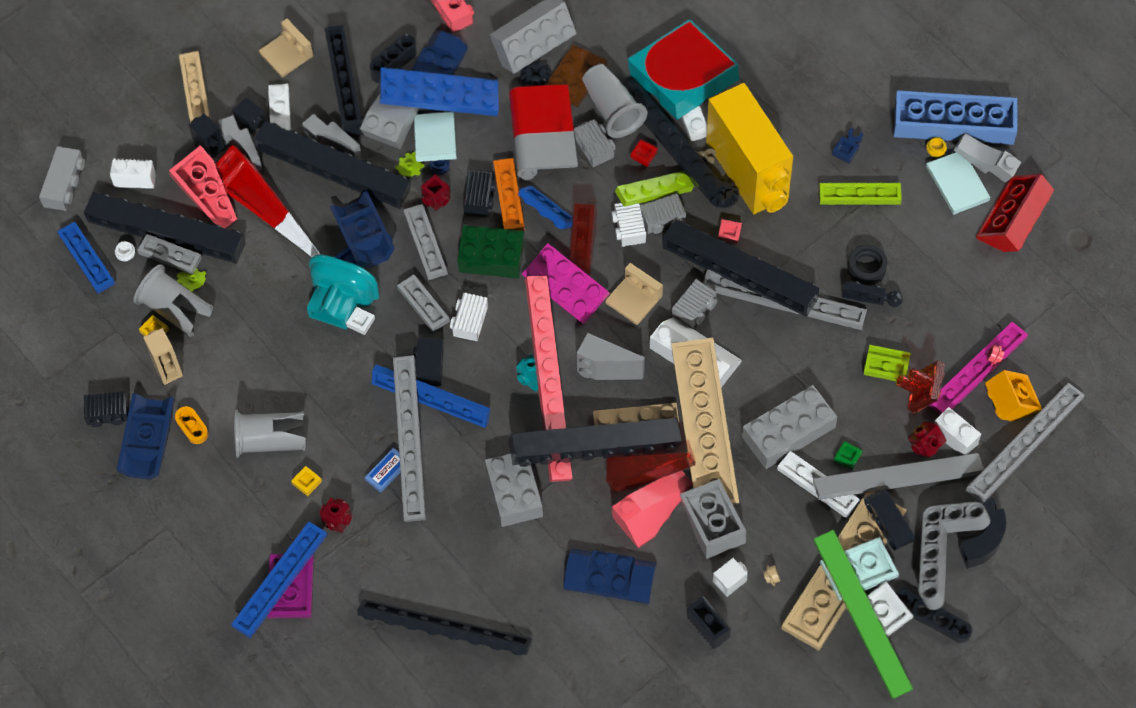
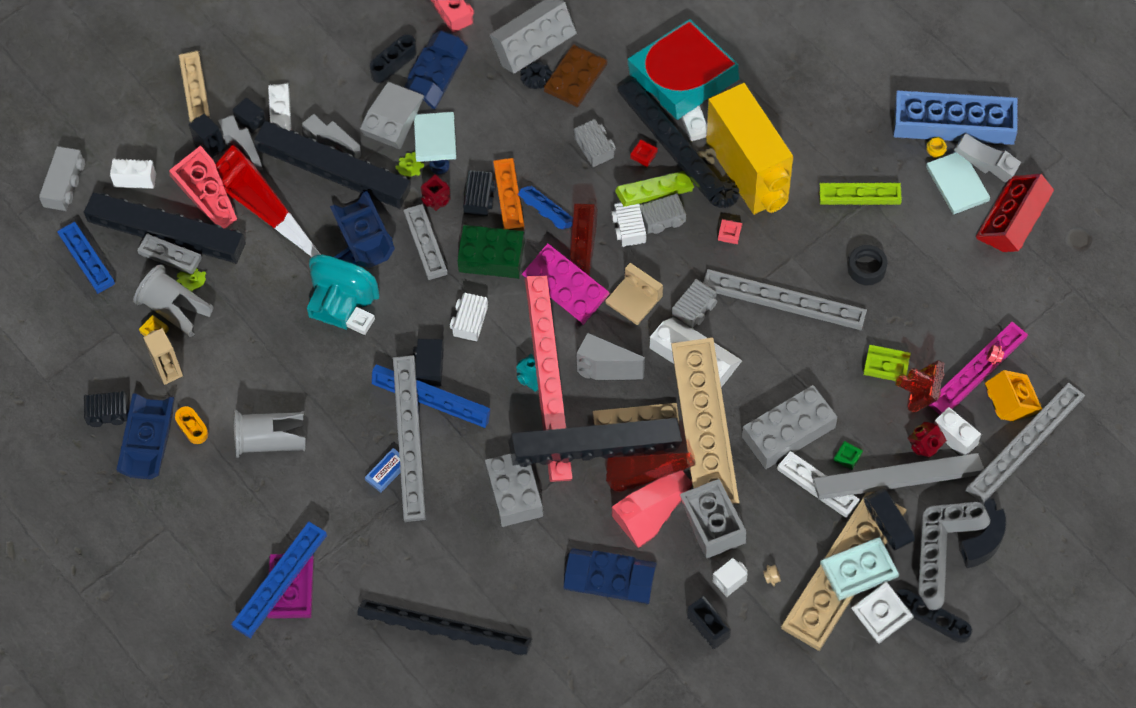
white plate [115,241,135,261] -> none
tan bracket [259,19,313,77] -> none
yellow plate [291,466,322,497] -> none
dark red brick [320,498,353,533] -> none
black brick [324,25,364,137] -> none
blue plate [380,67,499,116] -> none
light grey plate [397,275,450,332] -> none
door [509,84,578,180] -> none
light grey piece [582,64,648,138] -> none
black brick [663,220,820,317] -> none
bright green tile [813,530,913,699] -> none
dark blue plate [832,128,863,164] -> none
black plate [842,281,903,307] -> none

